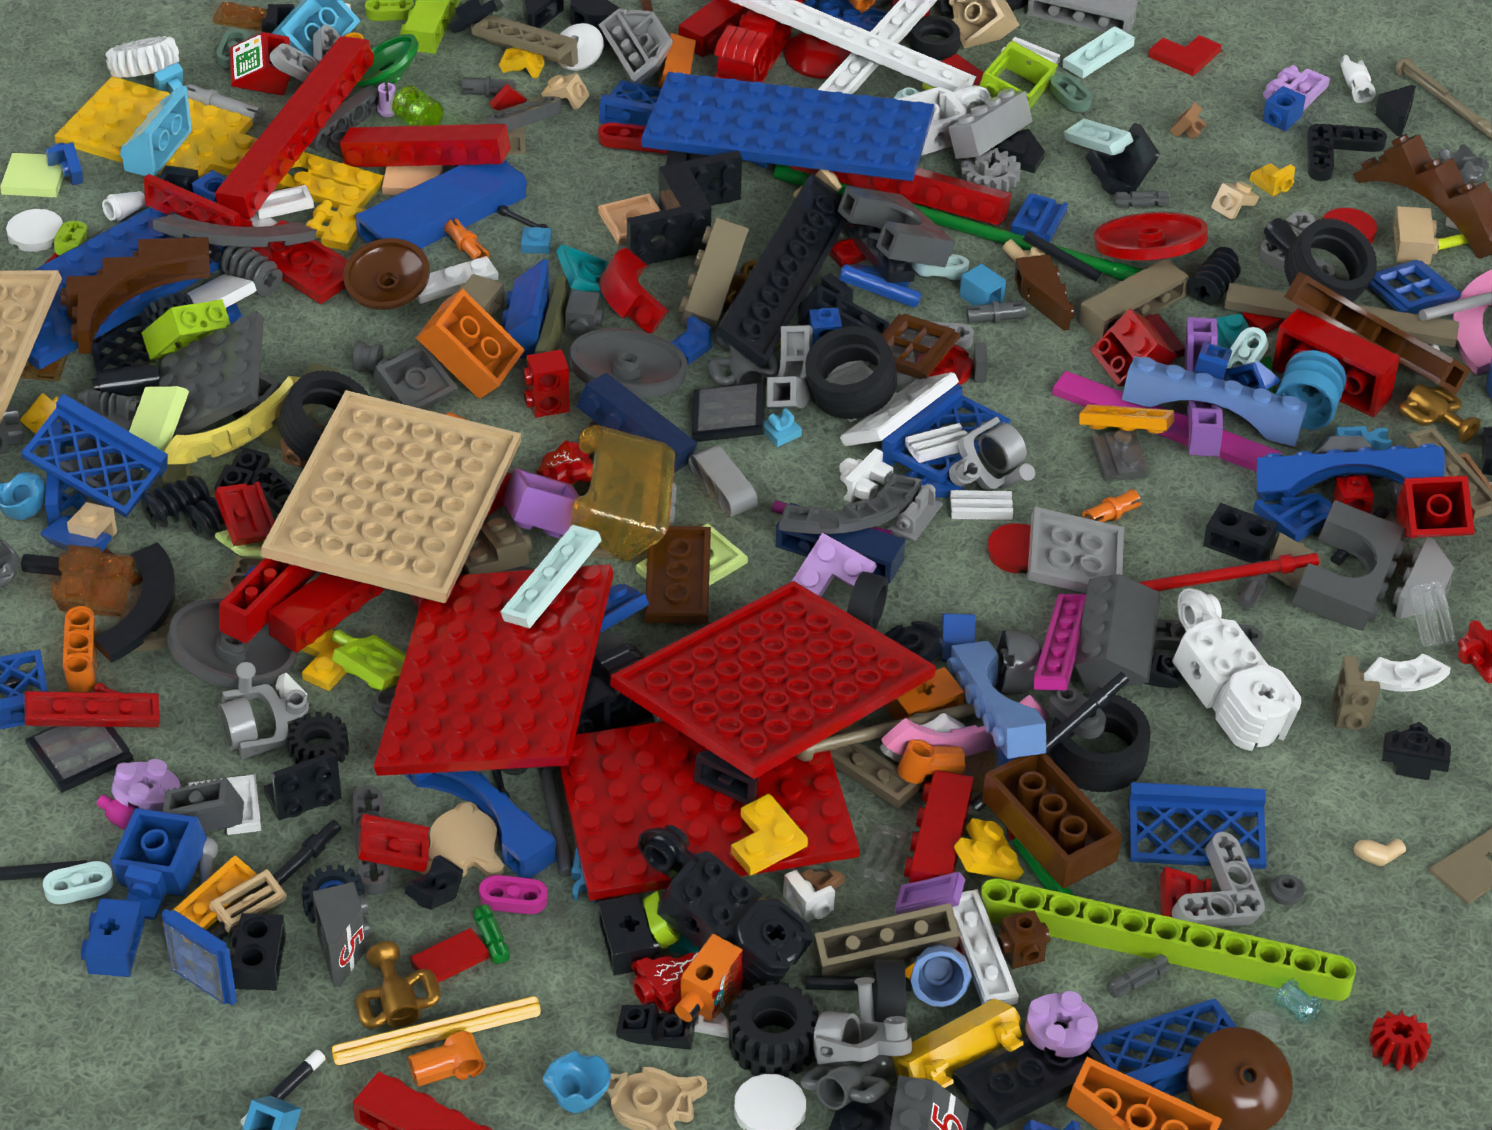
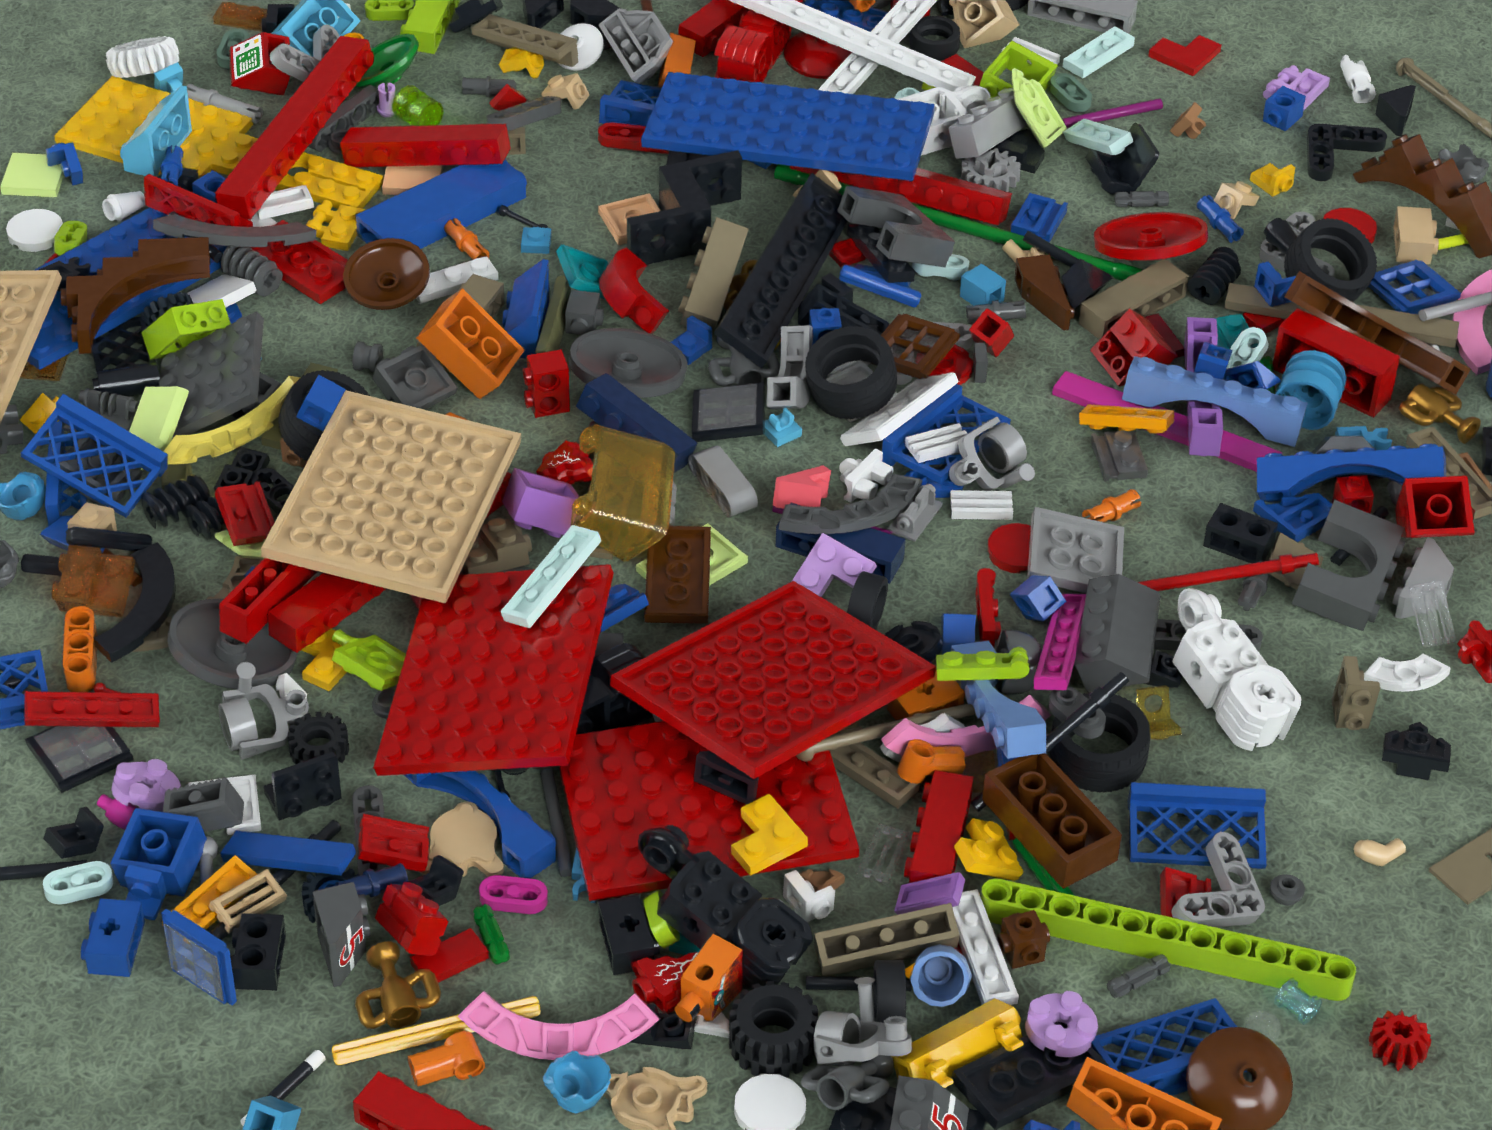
none -> black plate [39,257,91,292]
none -> black bracket [43,807,104,859]
none -> black axle [66,527,152,551]
none -> blue pin [160,145,184,186]
none -> blue tile [220,831,356,876]
none -> blue brick [296,374,346,431]
none -> dark blue pin [335,863,408,897]
none -> red brick [375,882,449,956]
none -> bright pink tile [458,991,660,1060]
none -> coral slope [772,465,831,509]
none -> lime plate [936,647,1029,681]
none -> red brick [969,308,1014,357]
none -> red plate [975,568,1001,648]
none -> blue brick [1010,575,1067,621]
none -> yellowish green tile [1012,68,1067,148]
none -> black slope [1061,259,1113,309]
none -> magenta bar [1062,98,1163,129]
none -> clear yellow bracket [1136,685,1182,740]
none -> blue pin [1197,195,1244,243]
none -> blue bracket [1254,261,1296,307]

